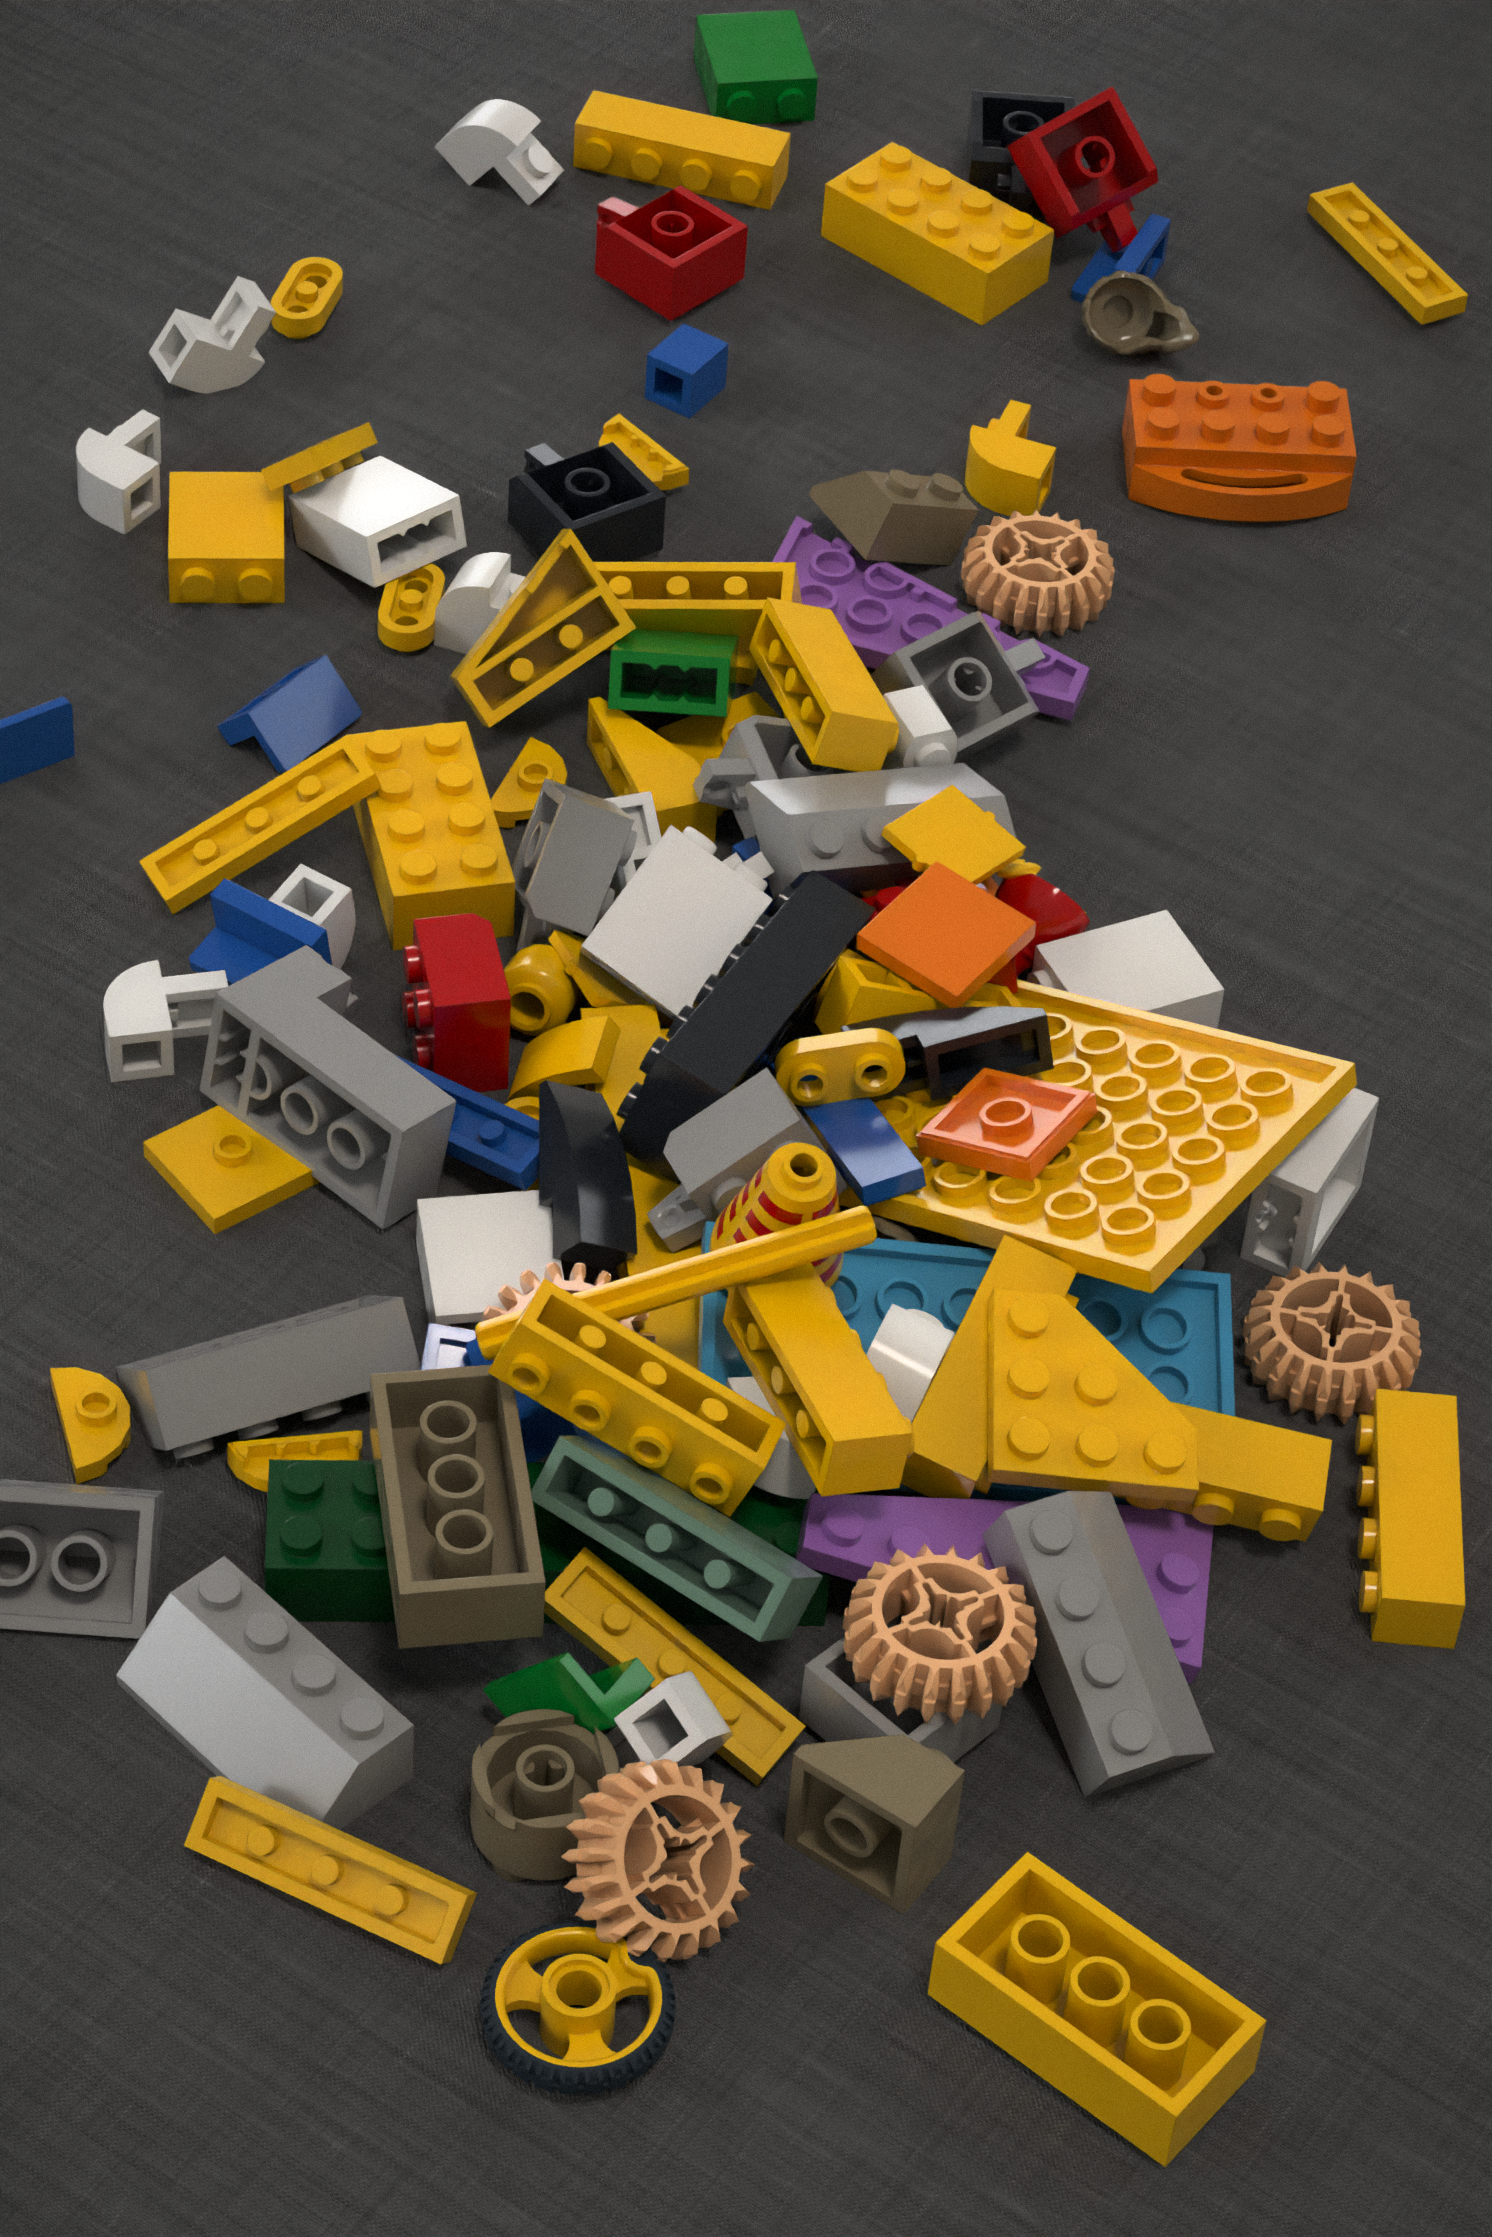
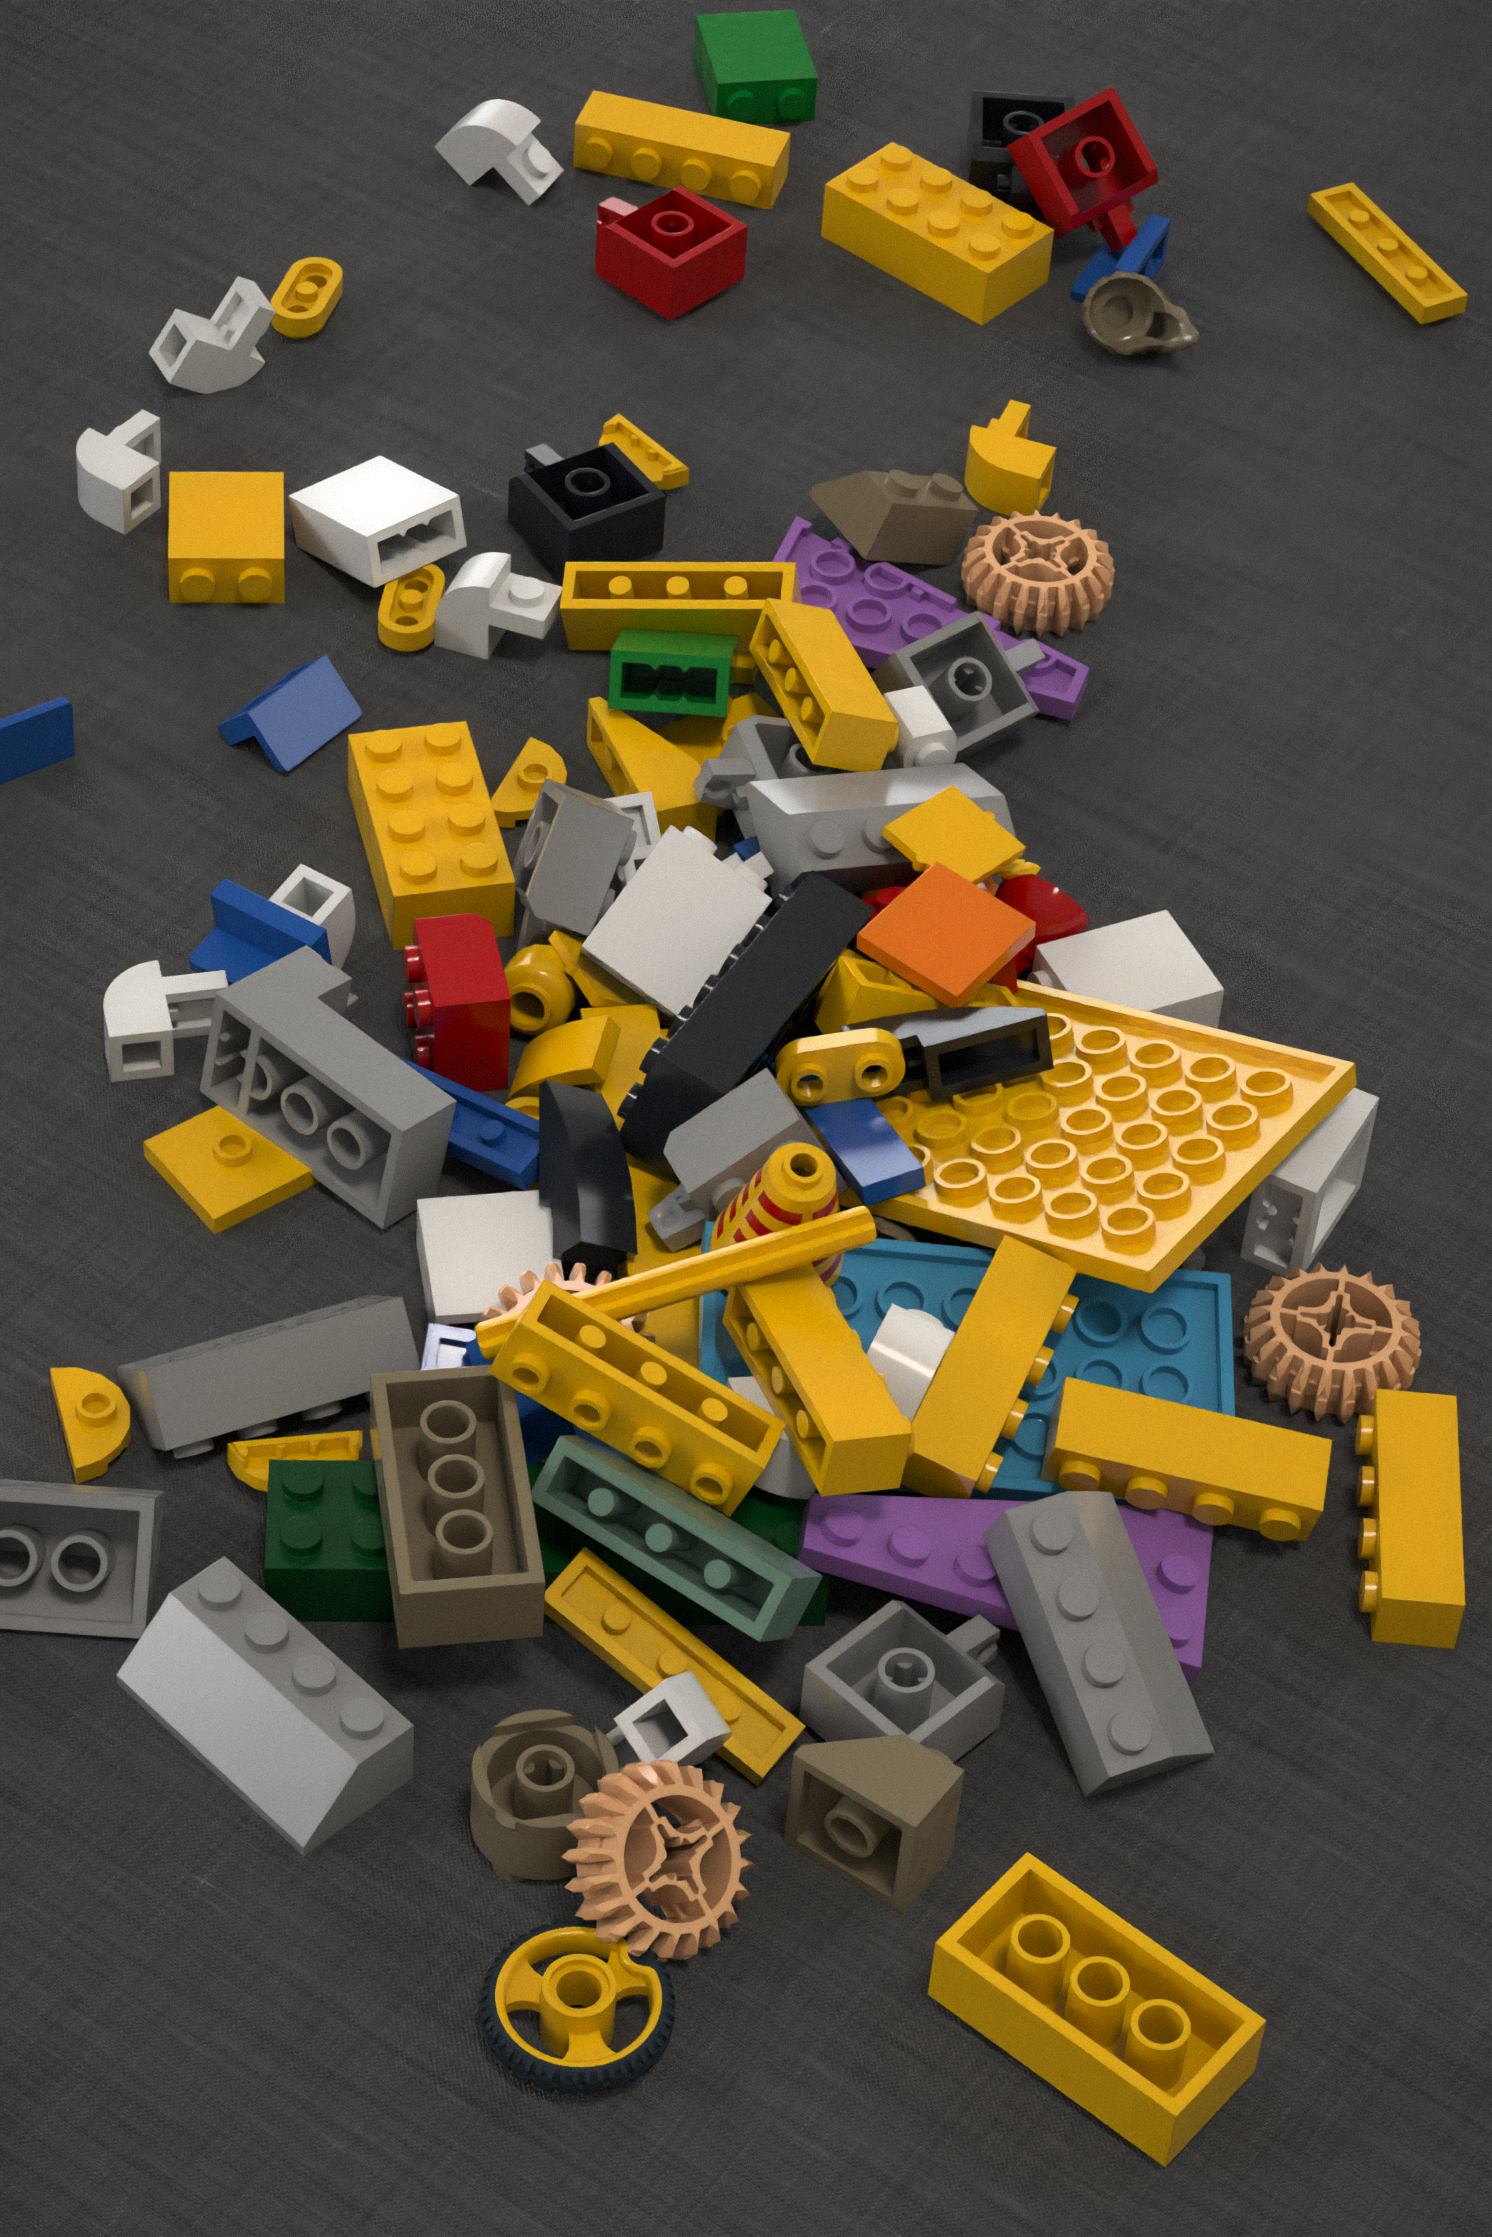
yellow plate [139,734,382,914] -> none
yellow plate [184,1776,477,1964] -> none
yellow plate [261,422,378,493] -> none
yellow wedge [450,529,636,728] -> none
green panel [483,1652,655,1734] -> none
blue brick [645,323,729,419] -> none
light nougat gear [842,1543,1037,1725] -> none
orange tile [916,1068,1097,1182] -> none
yellow plate [988,1287,1199,1503] -> none
orange piece [1122,374,1357,522] -> none

